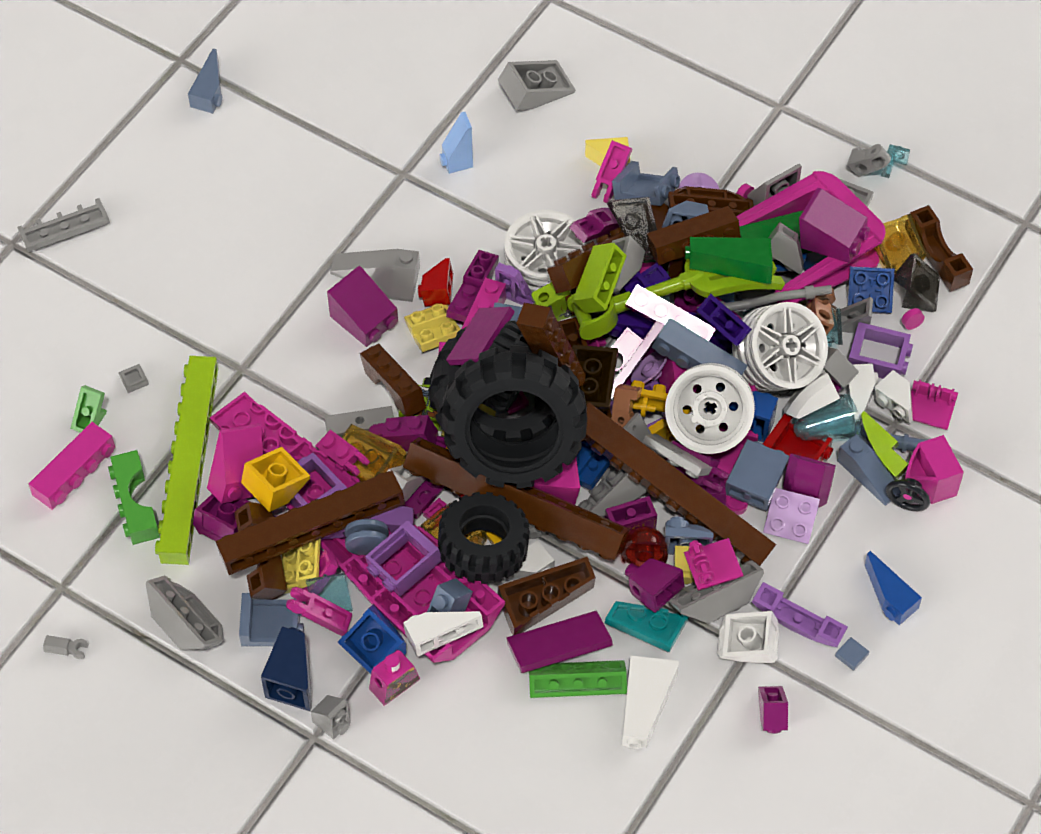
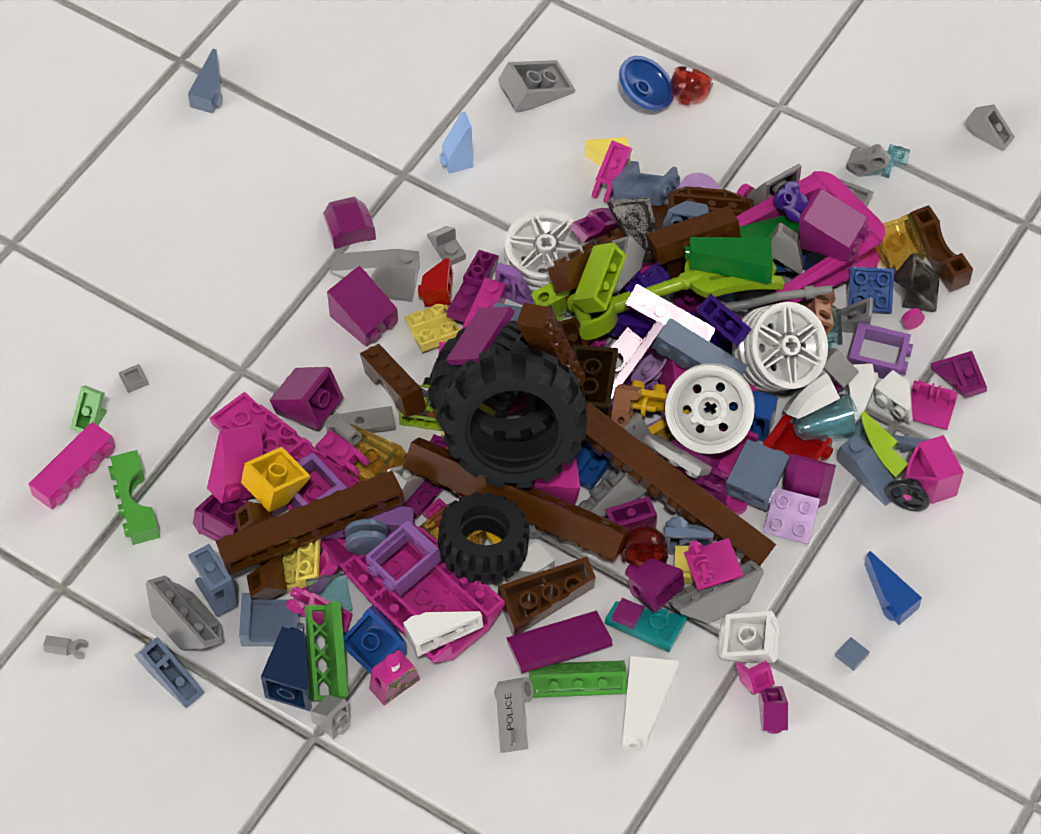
light grey hinge [17,198,110,252] -> none
lime brick [155,356,219,565] -> none
magenta hinge [368,415,438,452] -> none
sand blue slope [427,578,473,612] -> none
medium lavender slope [752,582,848,647] -> none
none -> sand blue slope [134,637,204,708]
none -> sand blue panel [188,544,238,617]
none -> magenta slope [270,367,344,430]
none -> bright green fence [304,601,348,702]
none -> magenta slope [323,197,376,249]
none -> light grey bar [326,413,362,446]
none -> light grey slope [427,226,466,265]
none -> light grey door [494,677,533,753]
none -> magenta tile [612,598,644,629]
none -> blue dish [619,56,674,111]
none -> clear red cylinder [671,66,713,105]
none -> dark pink panel [736,661,775,695]
none -> dark purple plate [773,181,809,223]
none -> magenta wing [931,351,987,398]
none -> light grey slope [965,104,1015,151]

